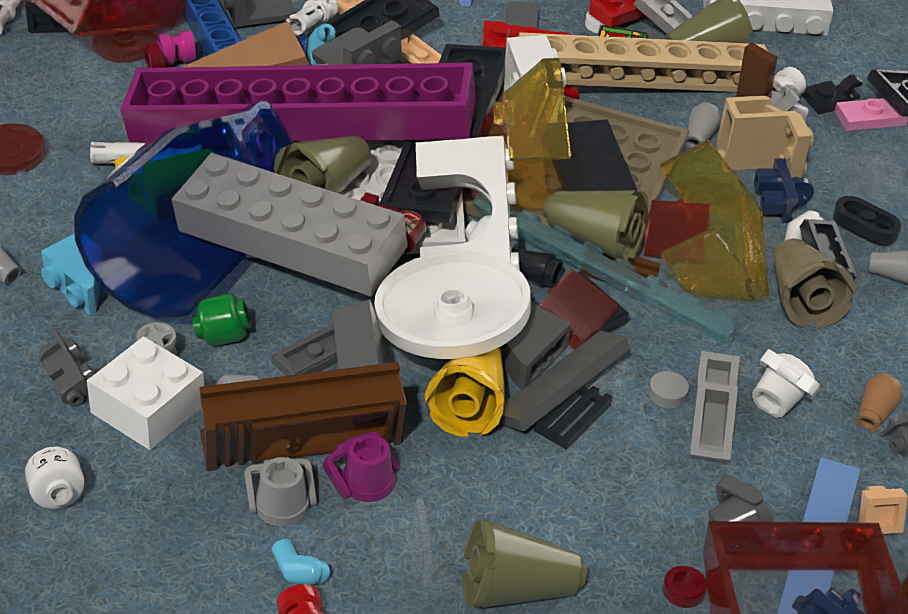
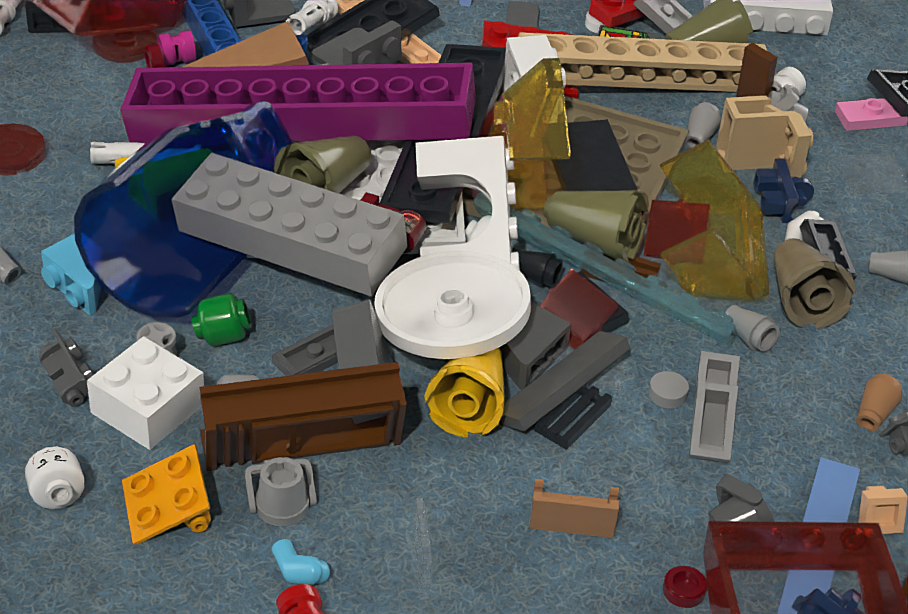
medium azure arm [307,24,335,65] -> none
magenta piece [323,431,399,502] -> none
olive cone [462,520,587,608] -> none
white piece [752,349,820,418] -> none
black plate [802,75,863,115] -> none
black plate [833,196,901,245] -> none
none -> light orange hinge [122,444,211,545]
none -> medium nougat hinge [530,478,619,538]
none -> light grey cone [723,305,780,352]

